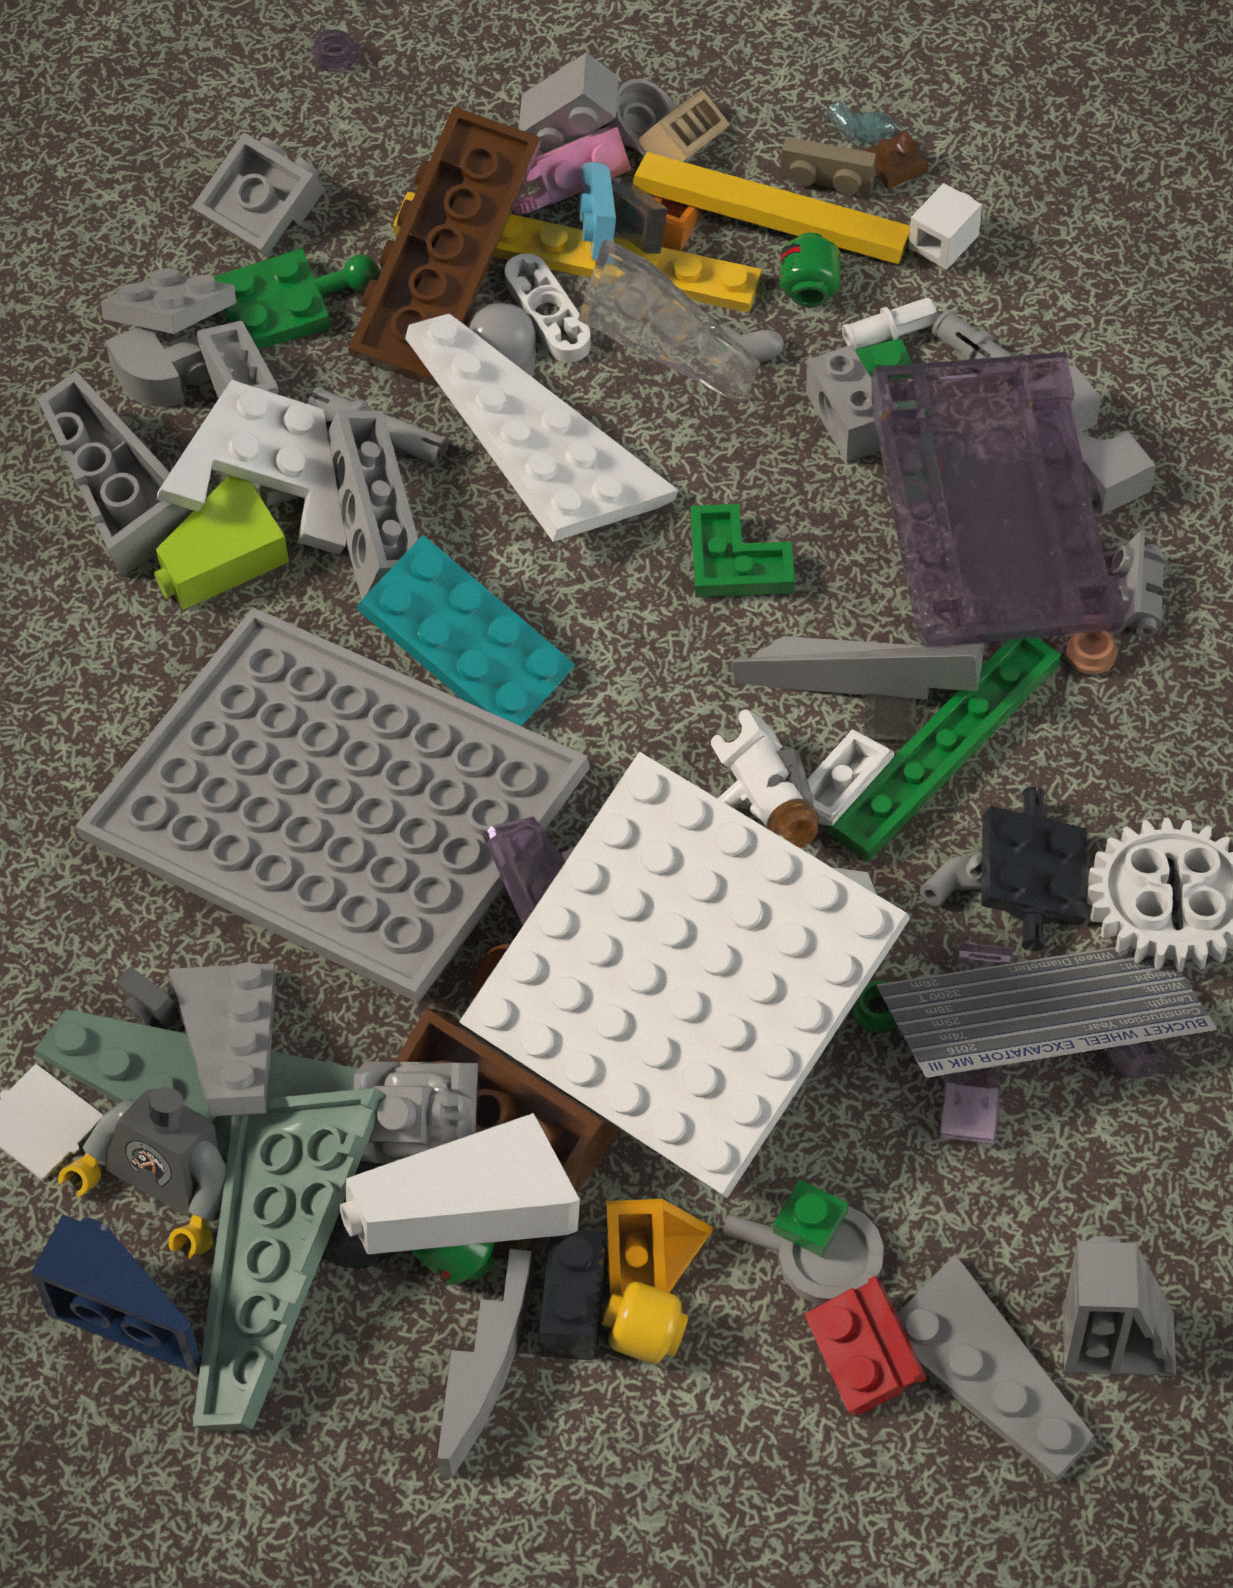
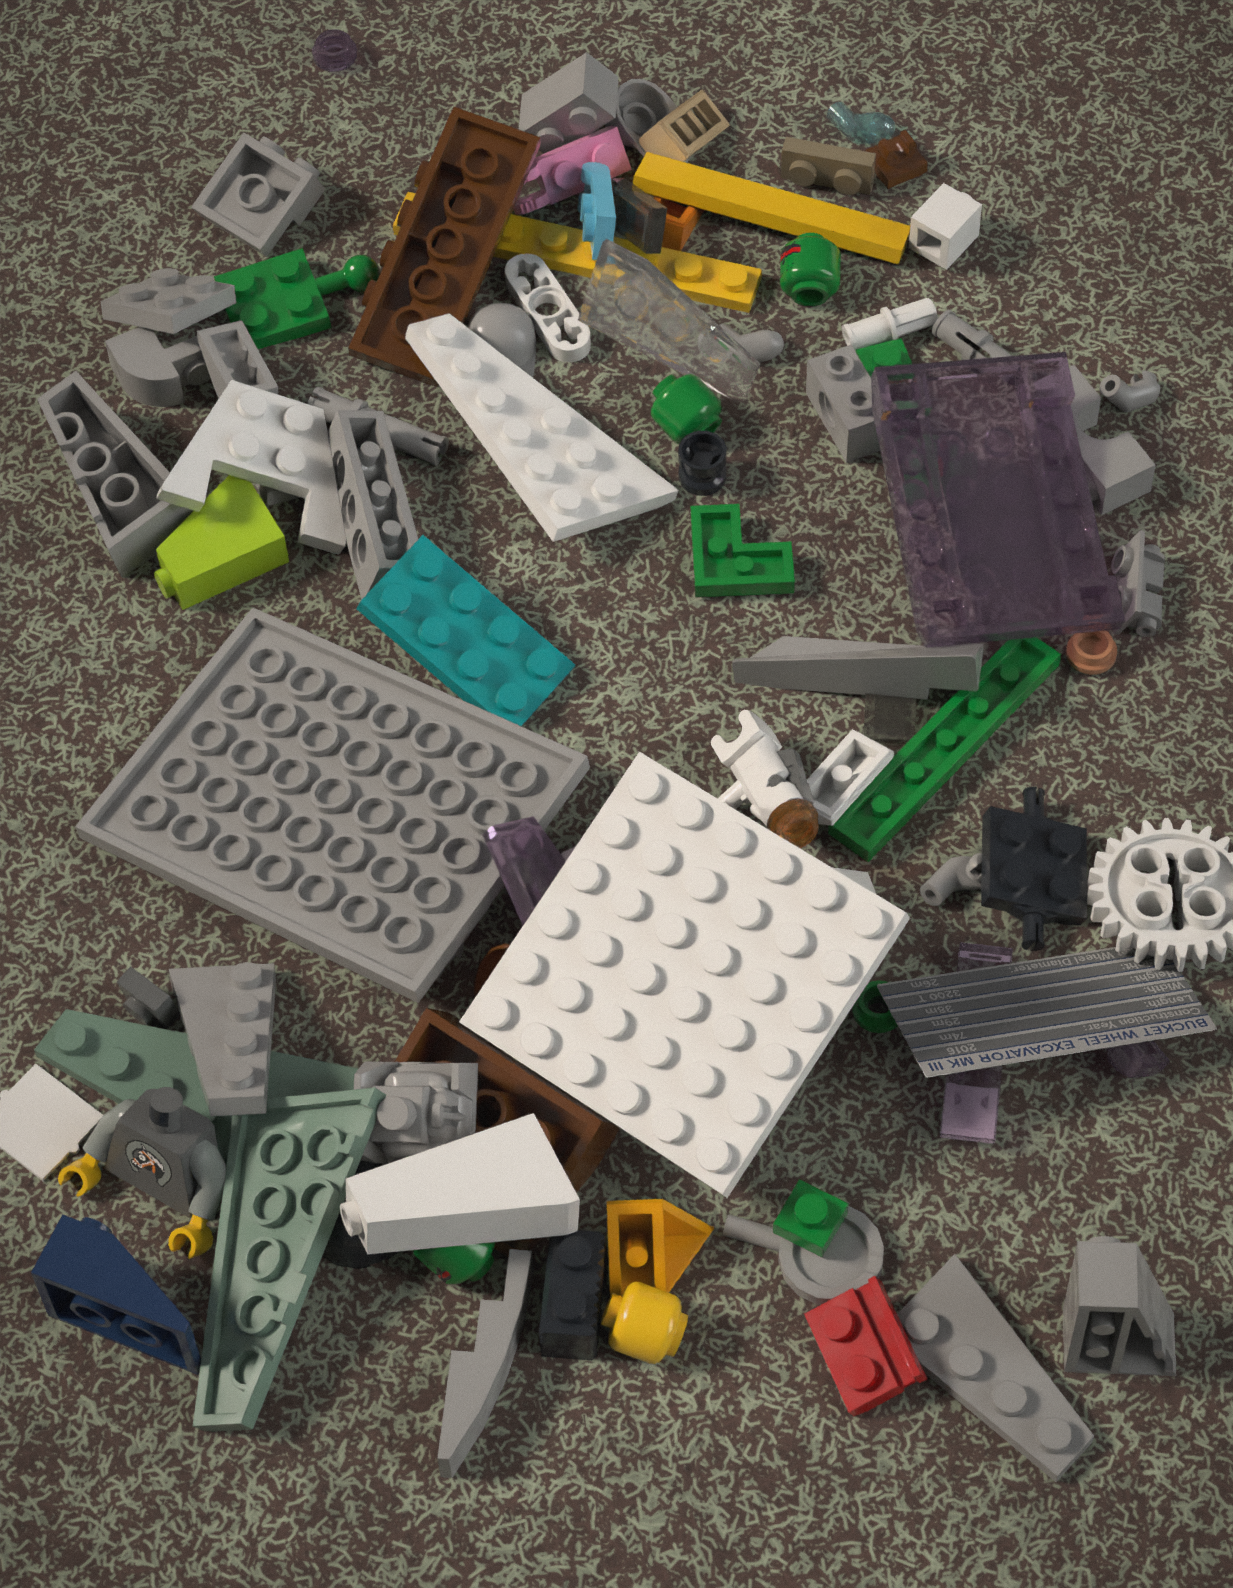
none -> green head [651,374,722,444]
none -> black wheel [678,431,727,496]
none -> light grey arm [1099,370,1161,412]

